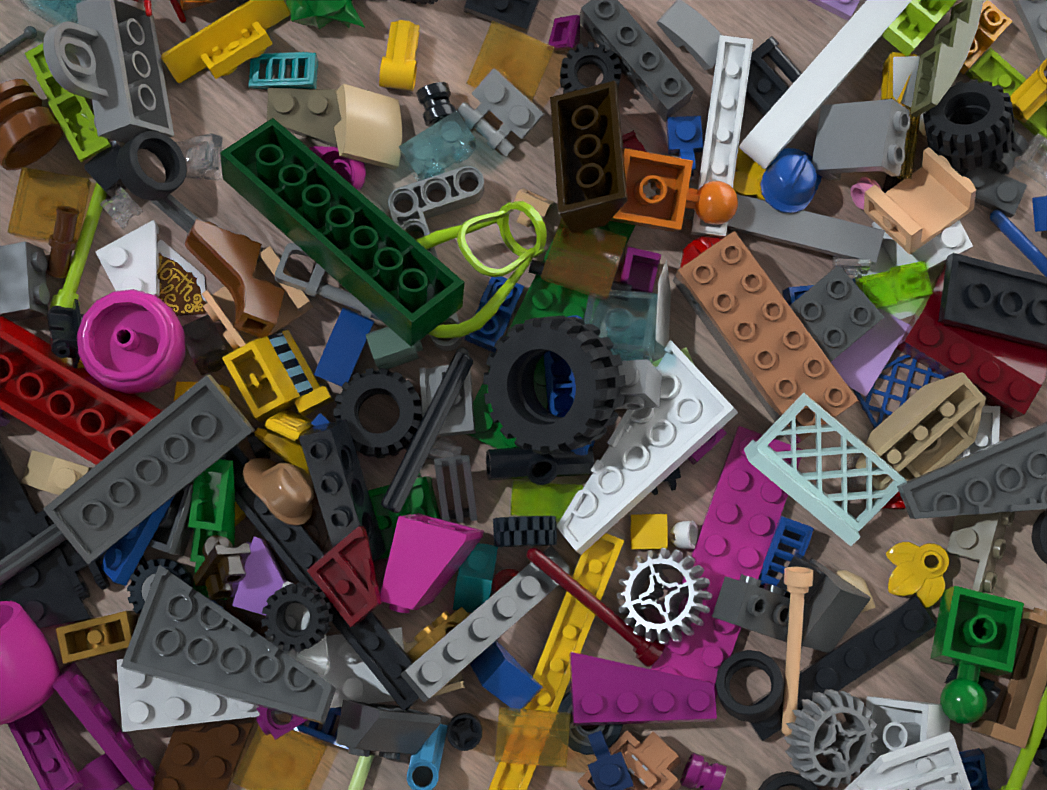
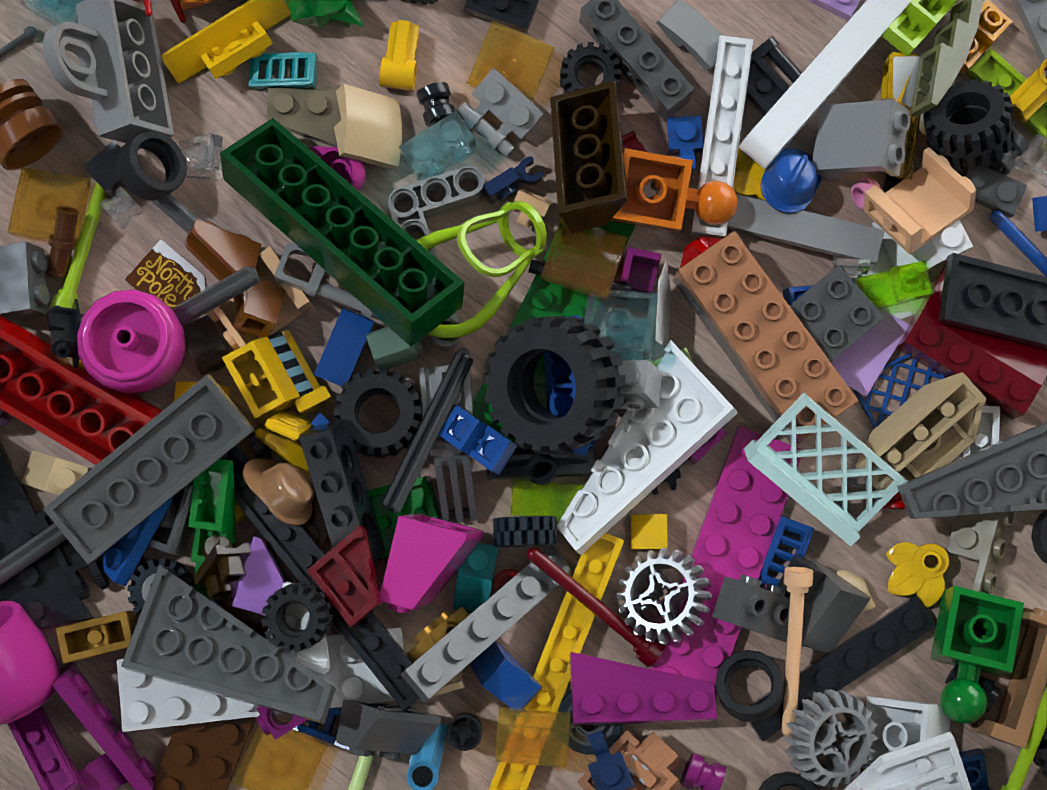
lime slope [25,43,111,162] -> none
white wing [95,220,160,297] -> none
blue slope [464,276,524,352] -> none
magenta slope [547,15,580,51] -> none
white hinge [670,521,698,549] -> none
none -> dark grey axle [172,266,260,325]
none -> blue slope [438,405,517,475]
none -> dark blue plate [483,156,543,204]

